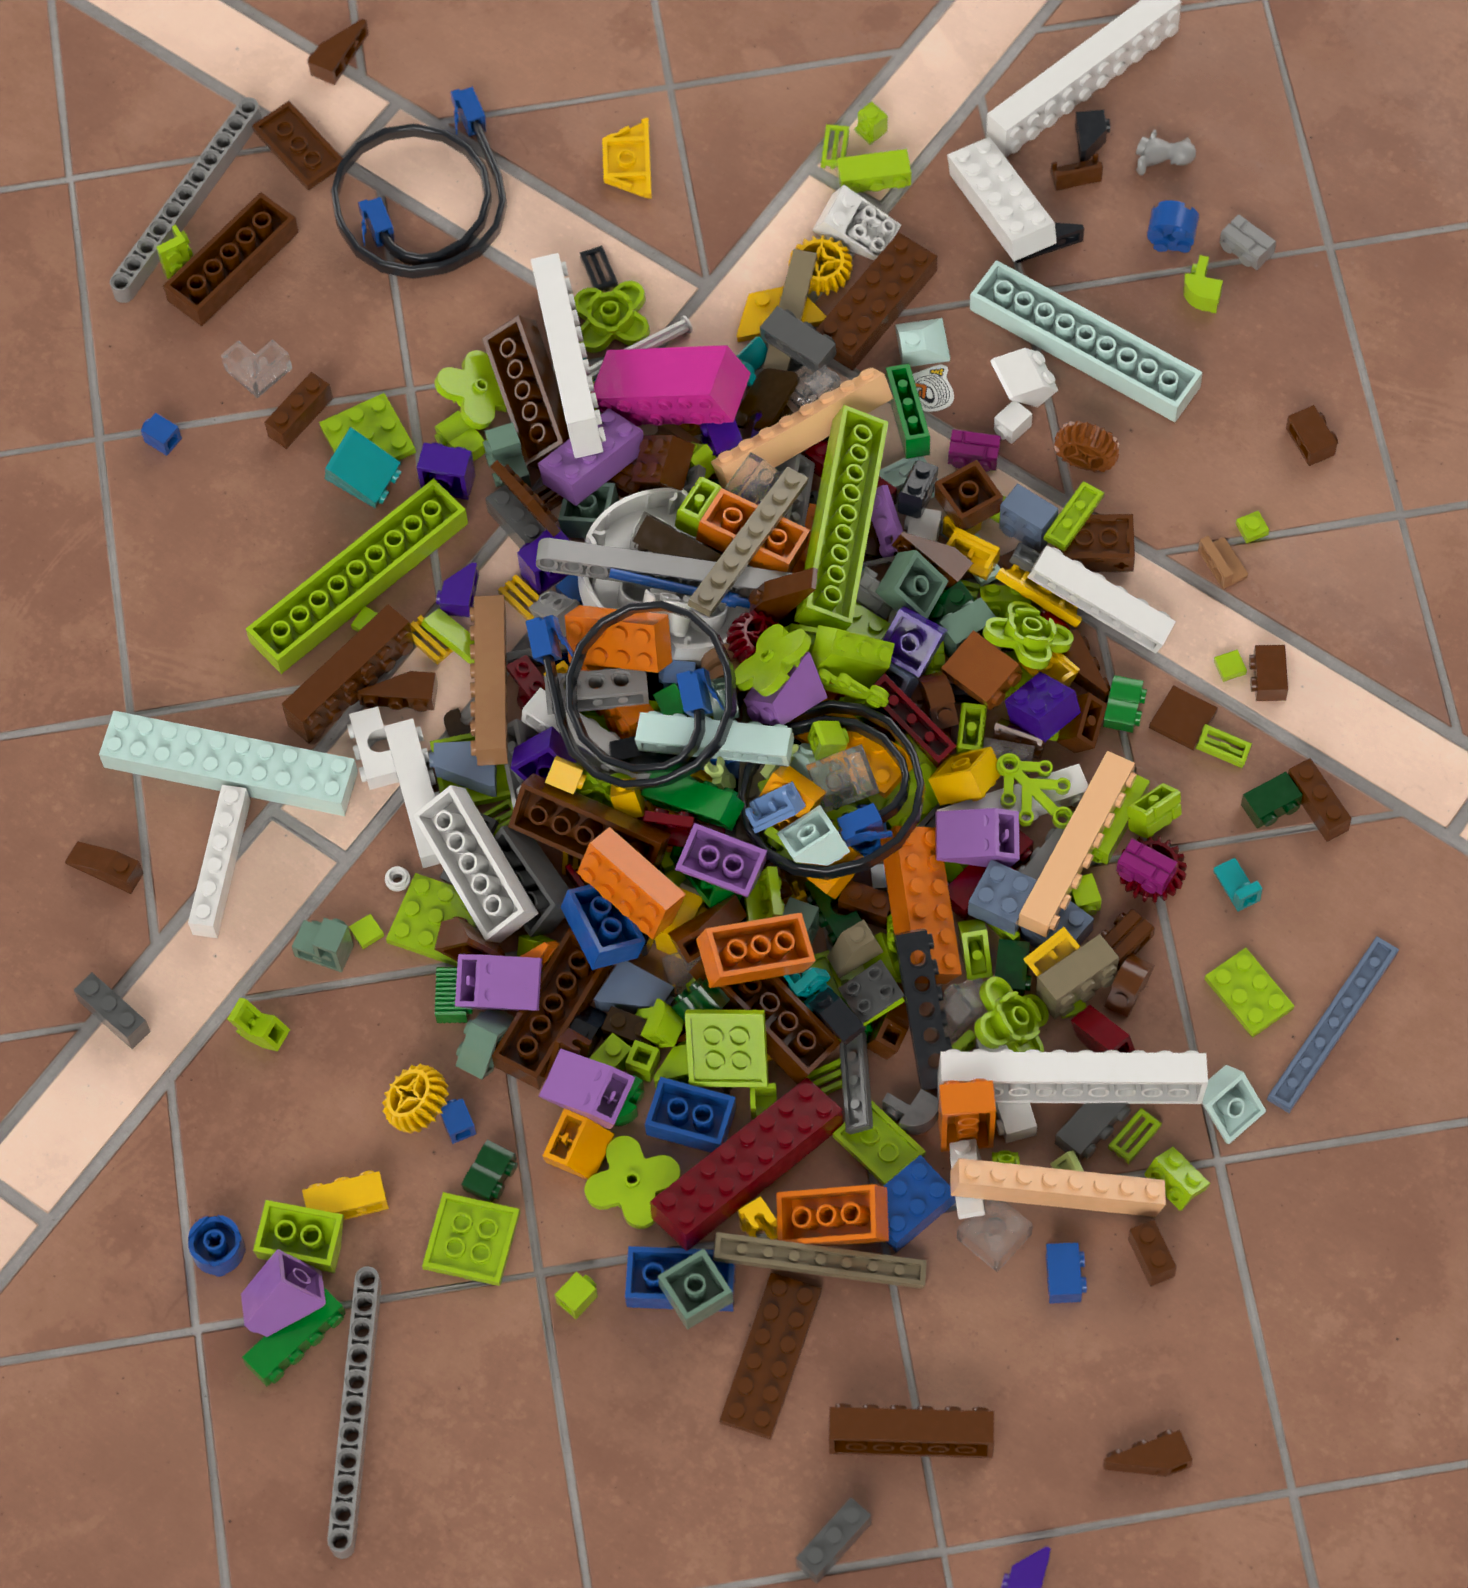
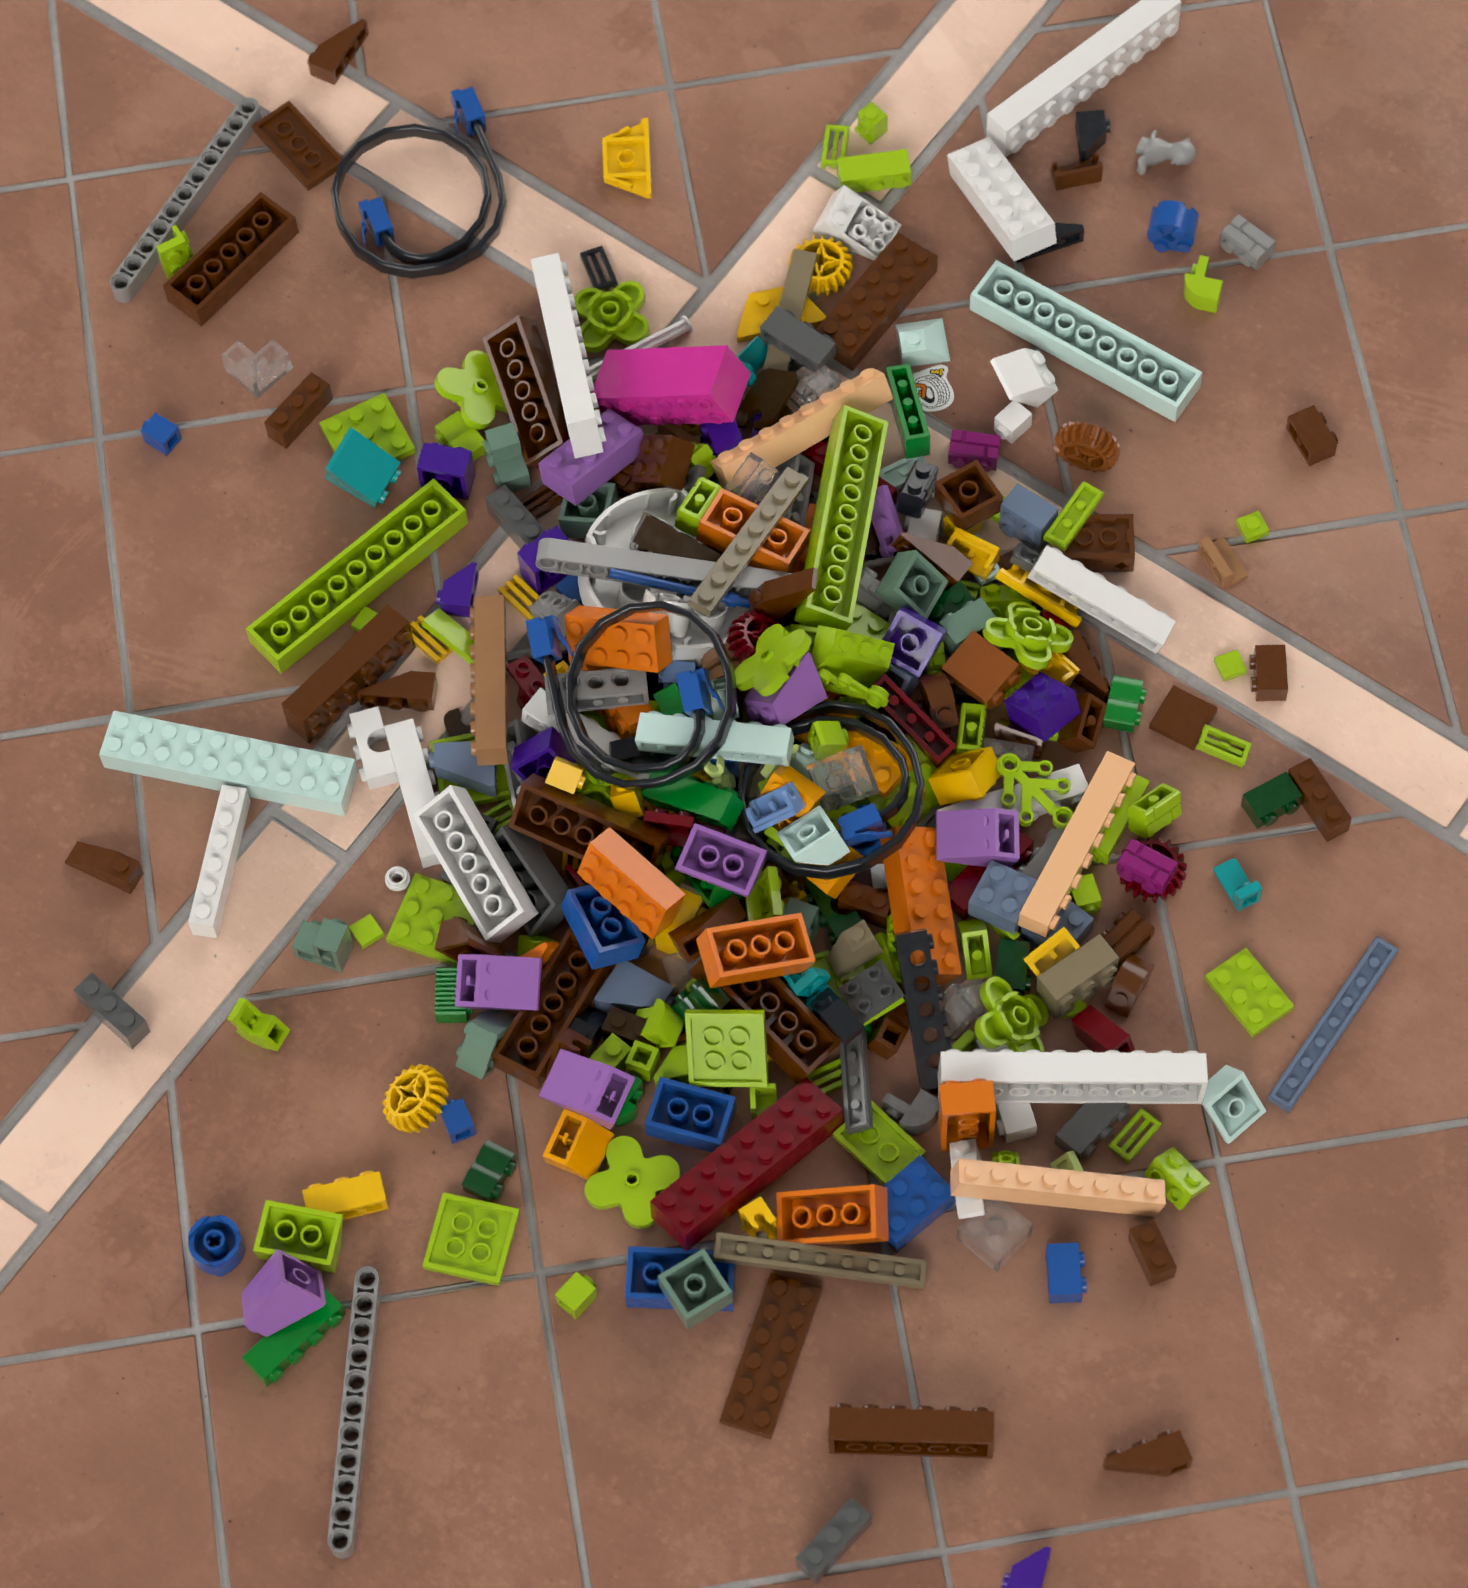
reddish brown plate [490,460,561,537] -> none

